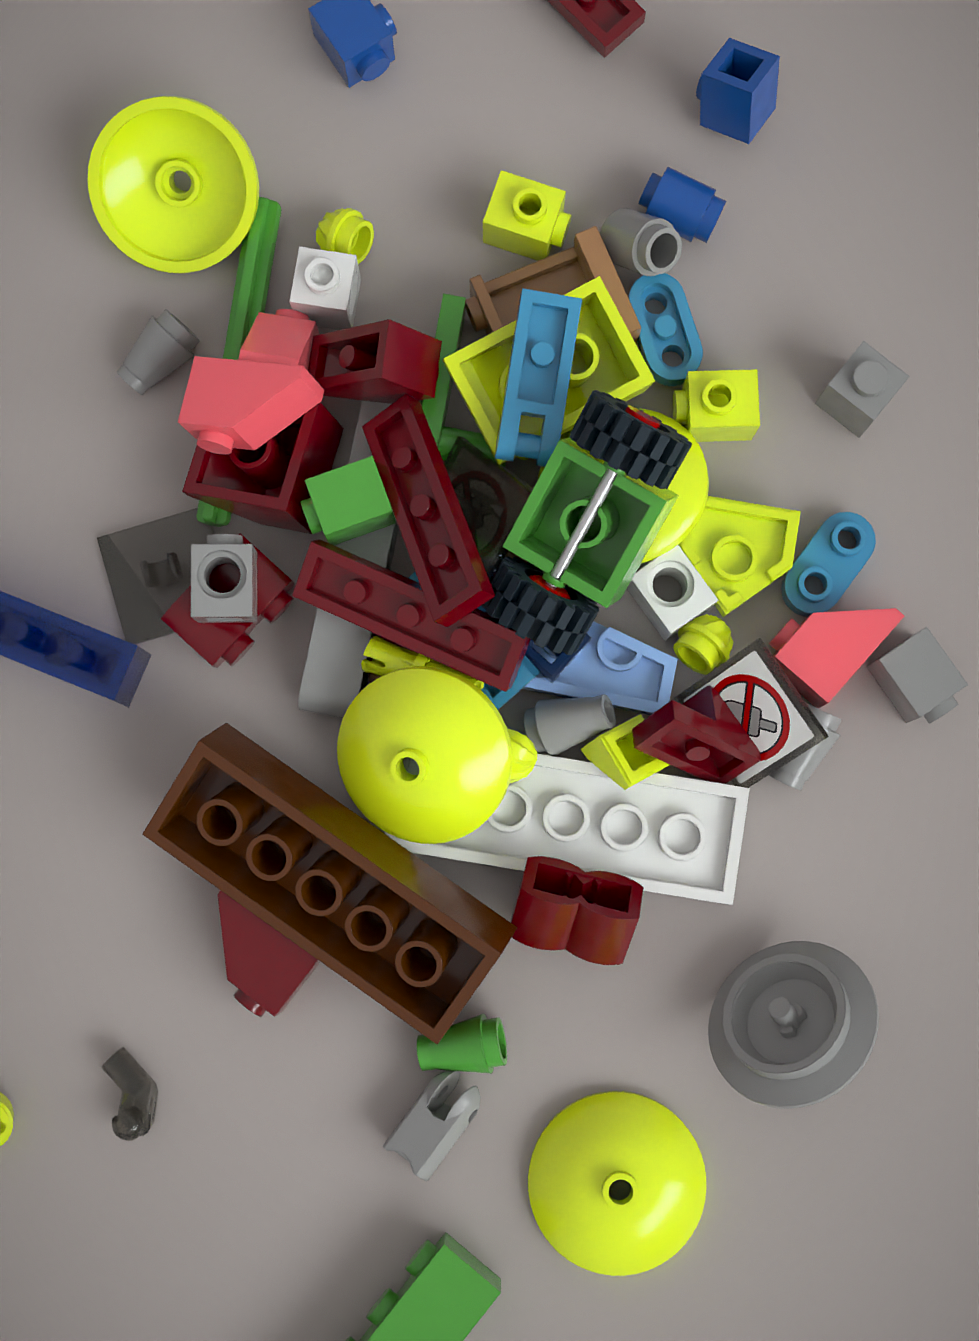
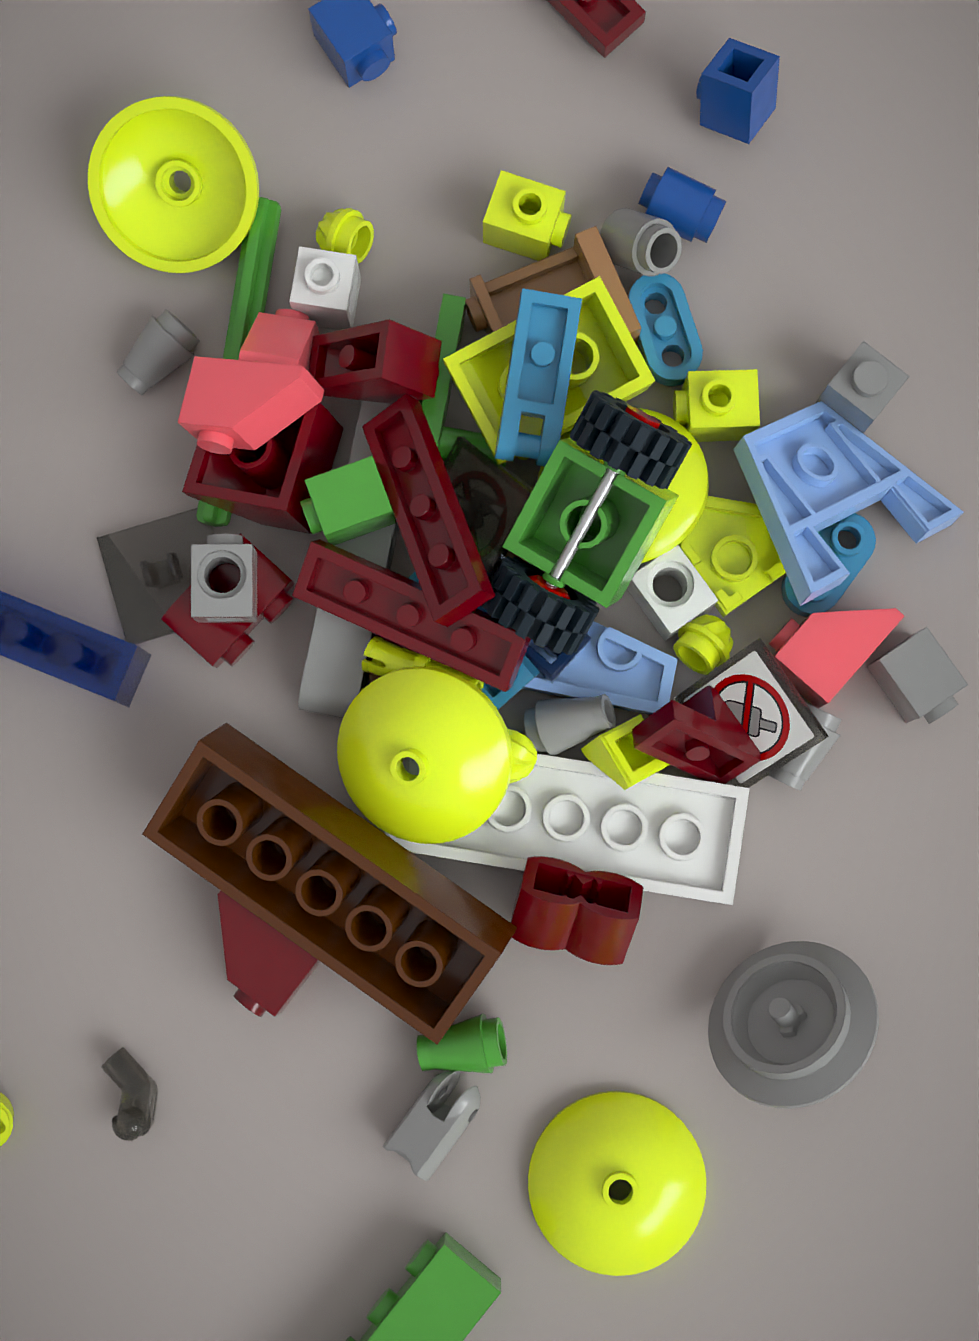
none -> light blue wing [733,401,964,606]

